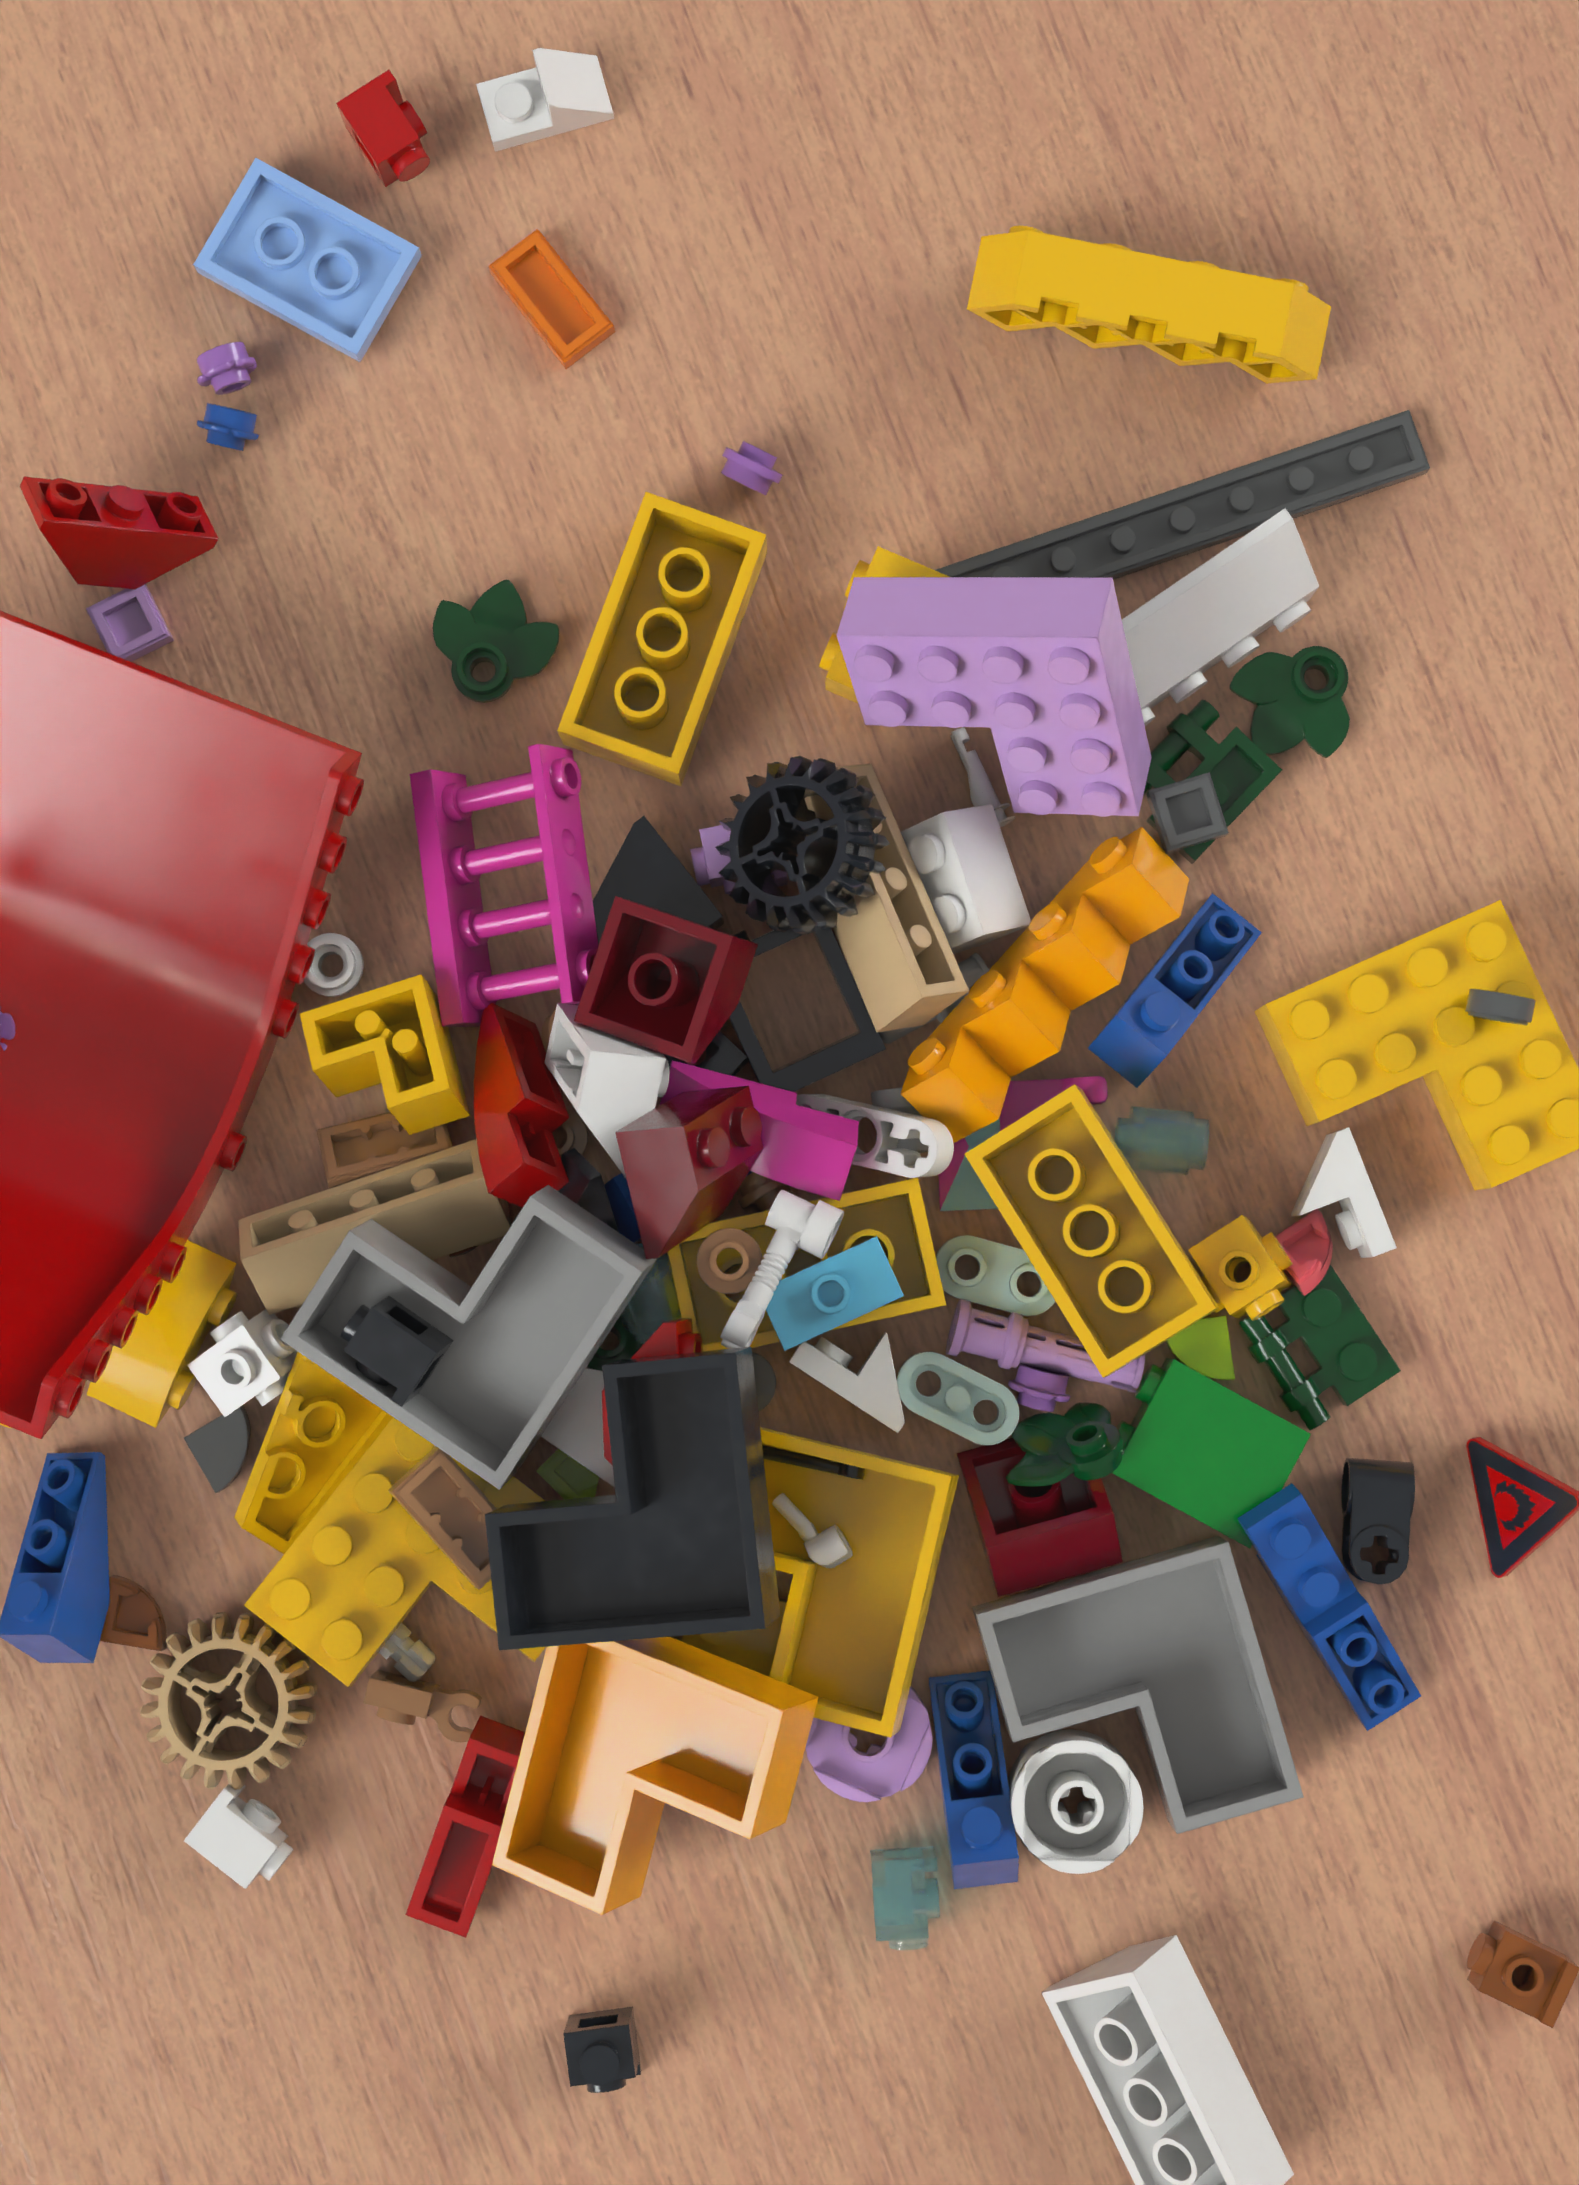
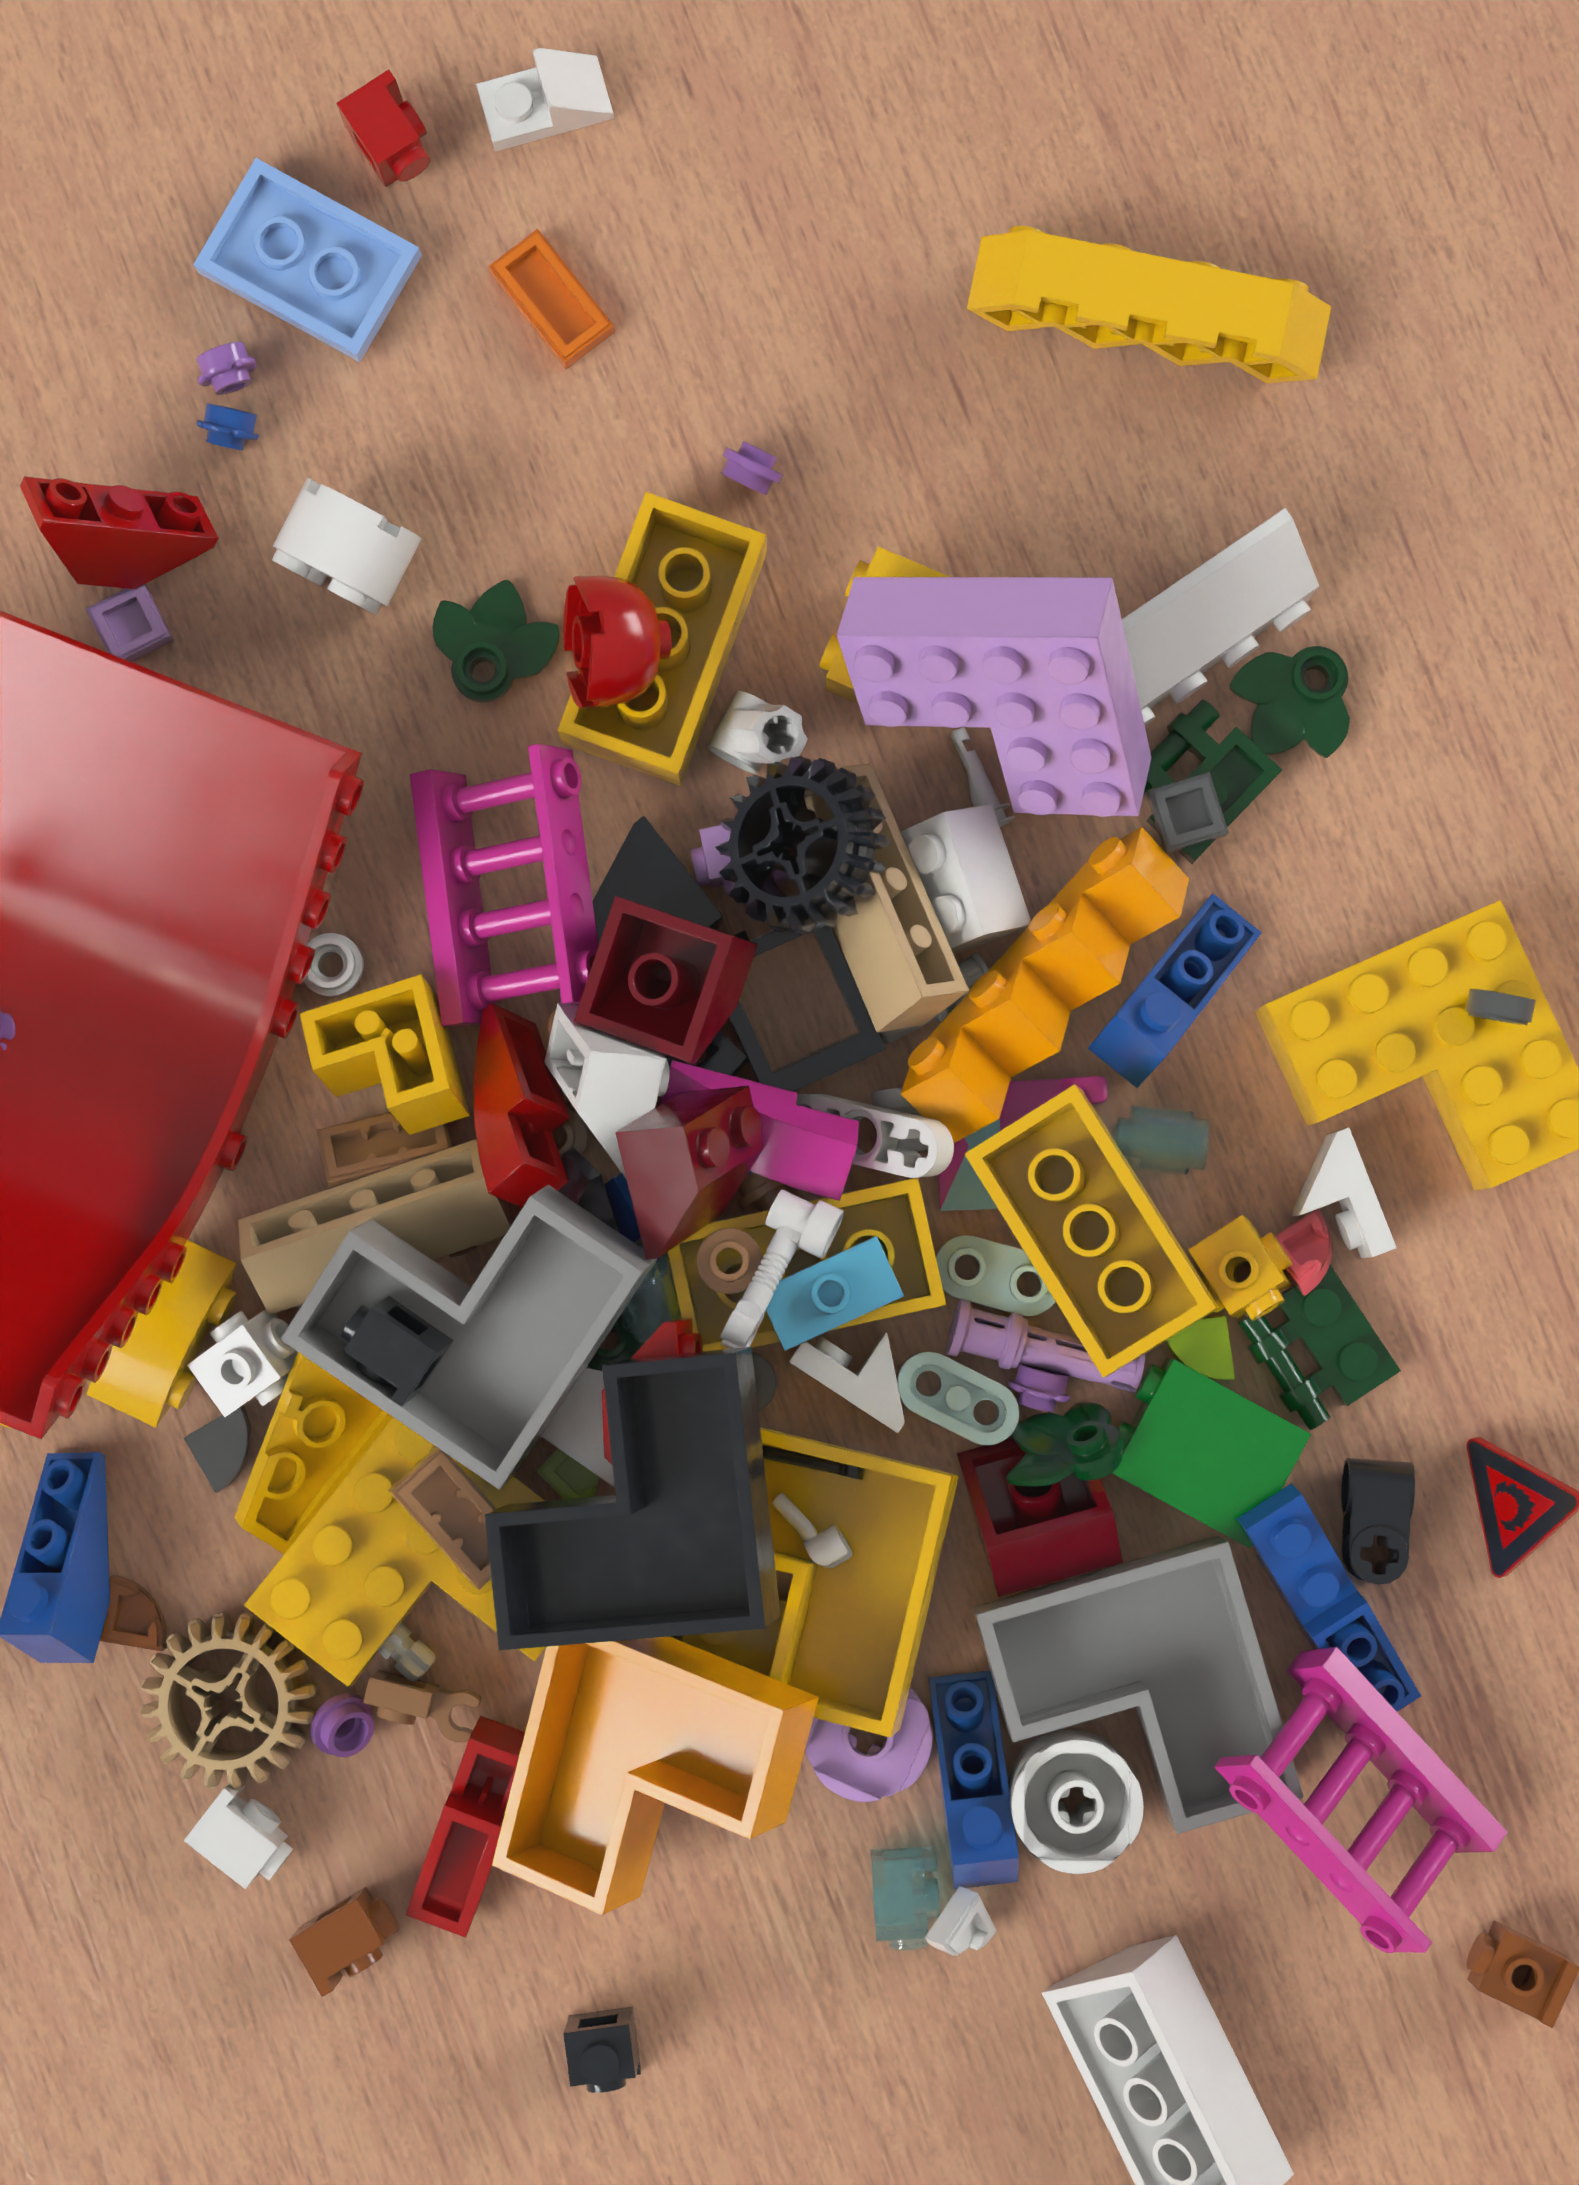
dark grey tile [935,410,1430,580] -> none
none -> white brick [272,477,422,615]
none -> dark orange brick [289,1887,399,1997]
none -> medium lavender plate [310,1693,374,1757]
none -> red cylinder [563,575,672,708]
none -> white piece [707,691,808,774]
none -> white tile [925,1886,997,1956]
none -> dark pink fence [1214,1647,1508,1953]

